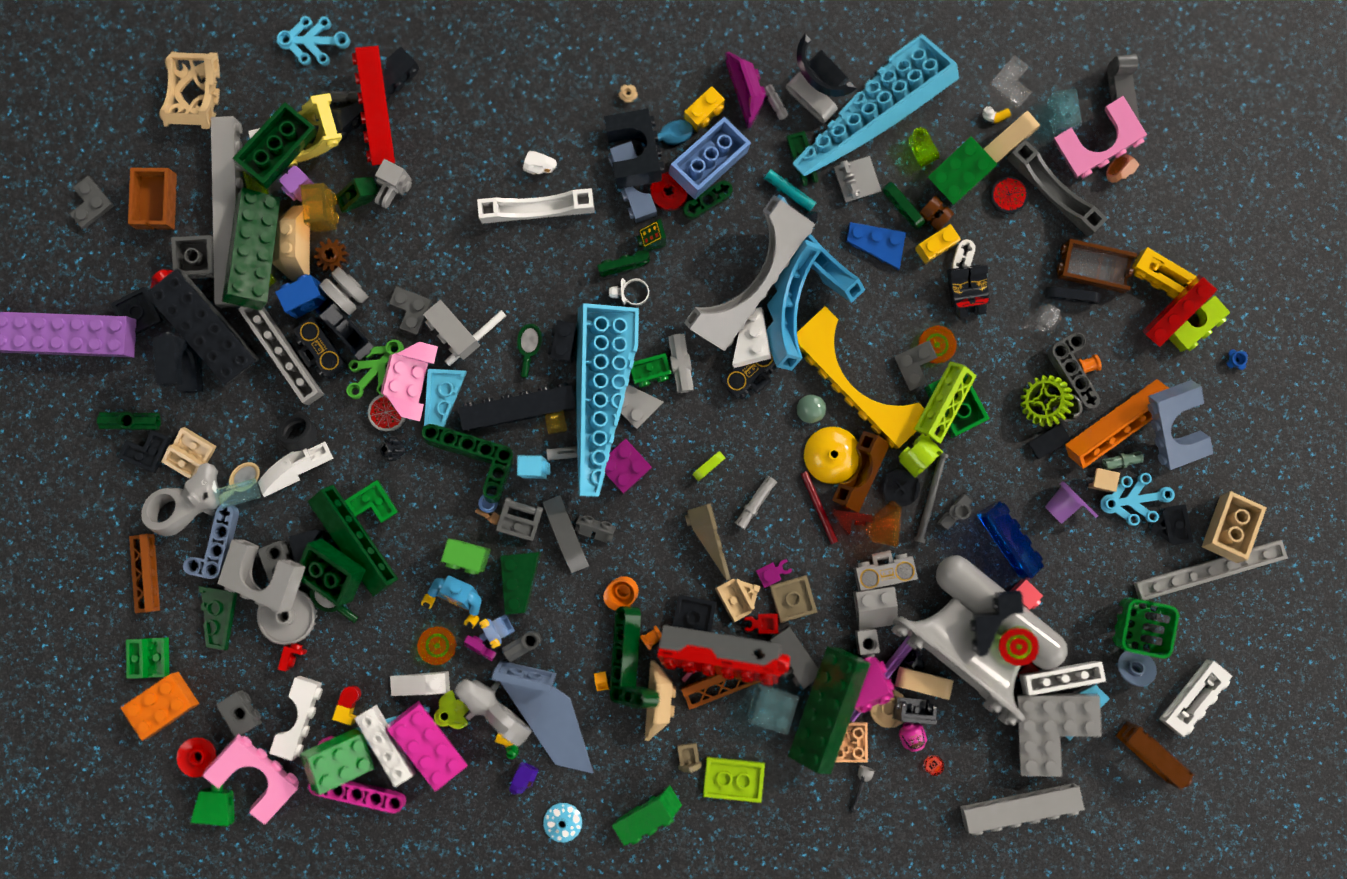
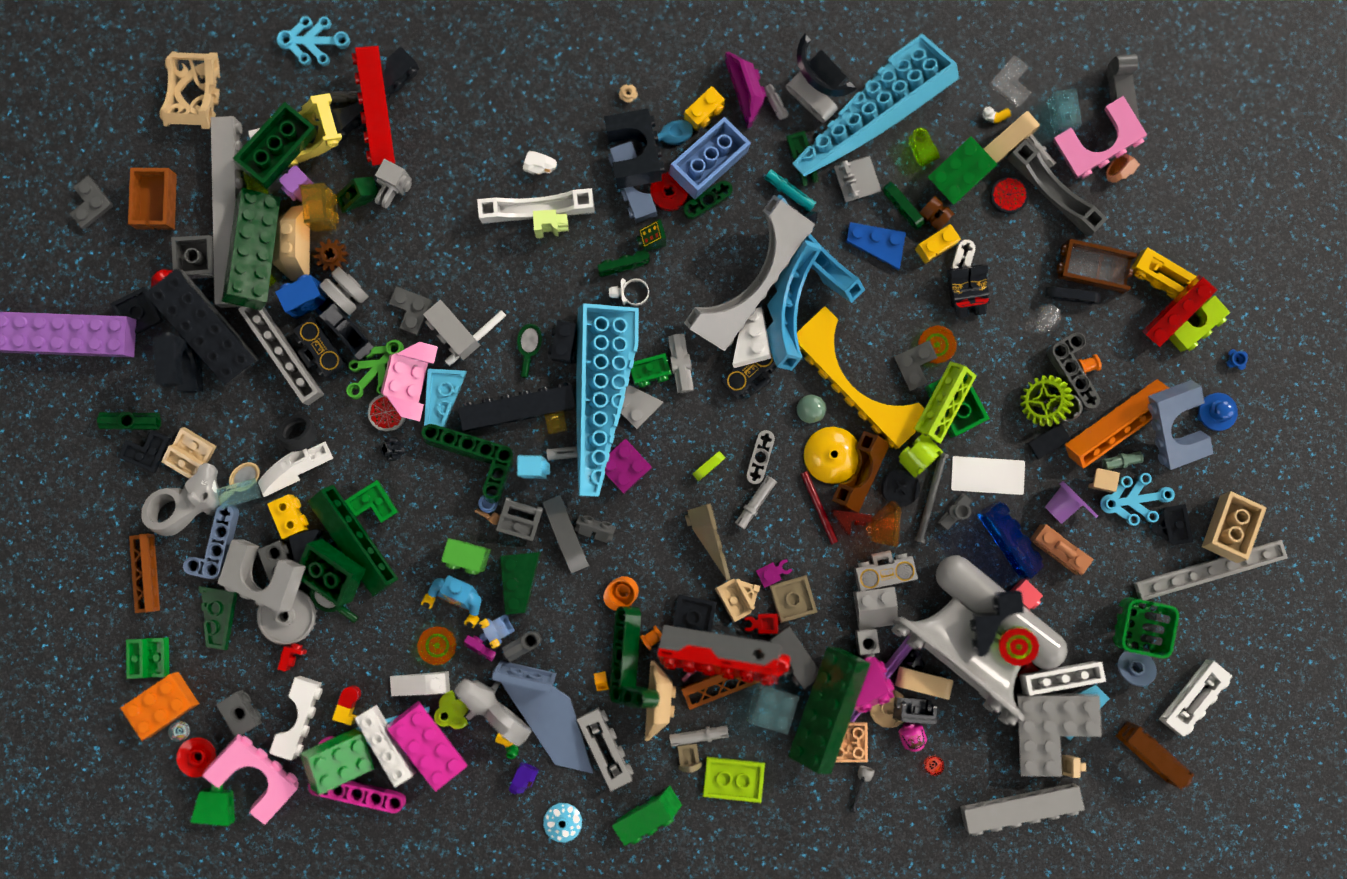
none -> clear light blue tile [168,721,190,742]
none -> yellow brick [267,494,309,539]
none -> yellowish green hips [533,210,569,238]
none -> light grey brick [577,707,634,791]
none -> light grey pin [669,725,729,747]
none -> light grey beam [746,430,775,485]
none -> white sticker [951,456,1025,495]
none -> light grey pin [1026,134,1056,169]
none -> nougat piece [1029,524,1094,575]
none -> tan tile [1062,755,1086,778]
none -> blue plate [1197,393,1238,431]

